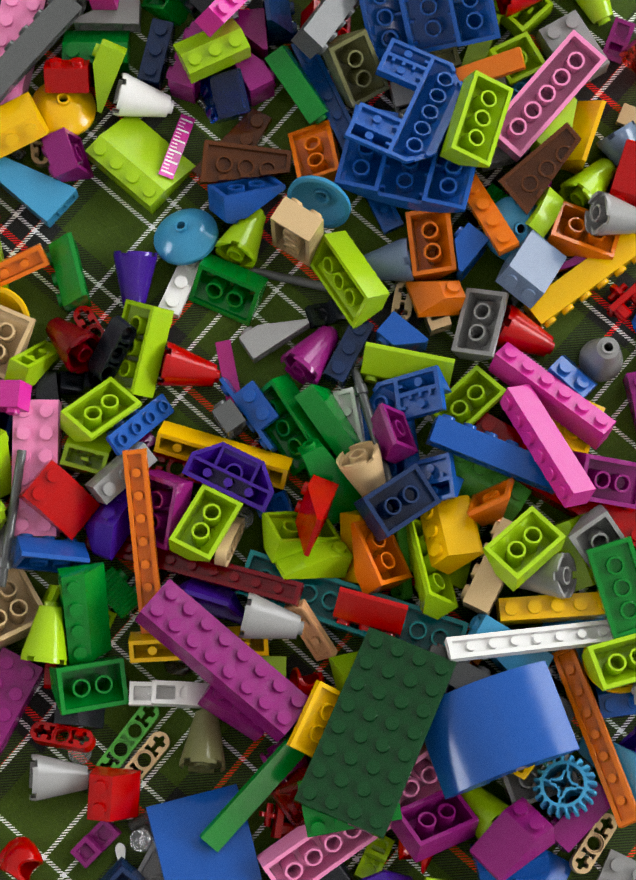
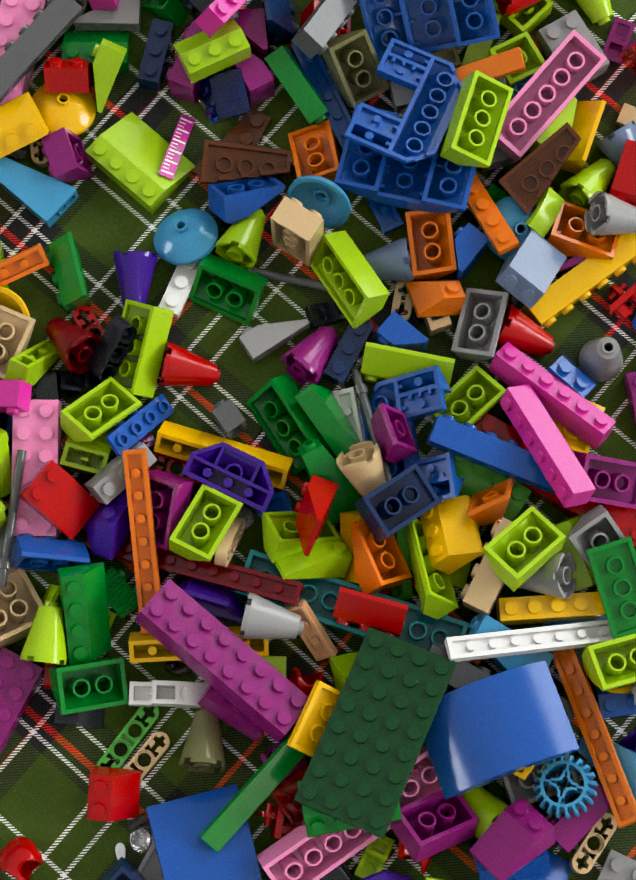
light grey cone [29,754,91,801] -> none
red beam [30,721,96,753] -> none
clear plate [68,741,92,765] -> none
magenta slope [70,821,122,869] -> none
white cone [112,72,174,117] -> none
dark pink sticker [215,340,243,415] -> none
blue bracket [219,377,280,452] -> none

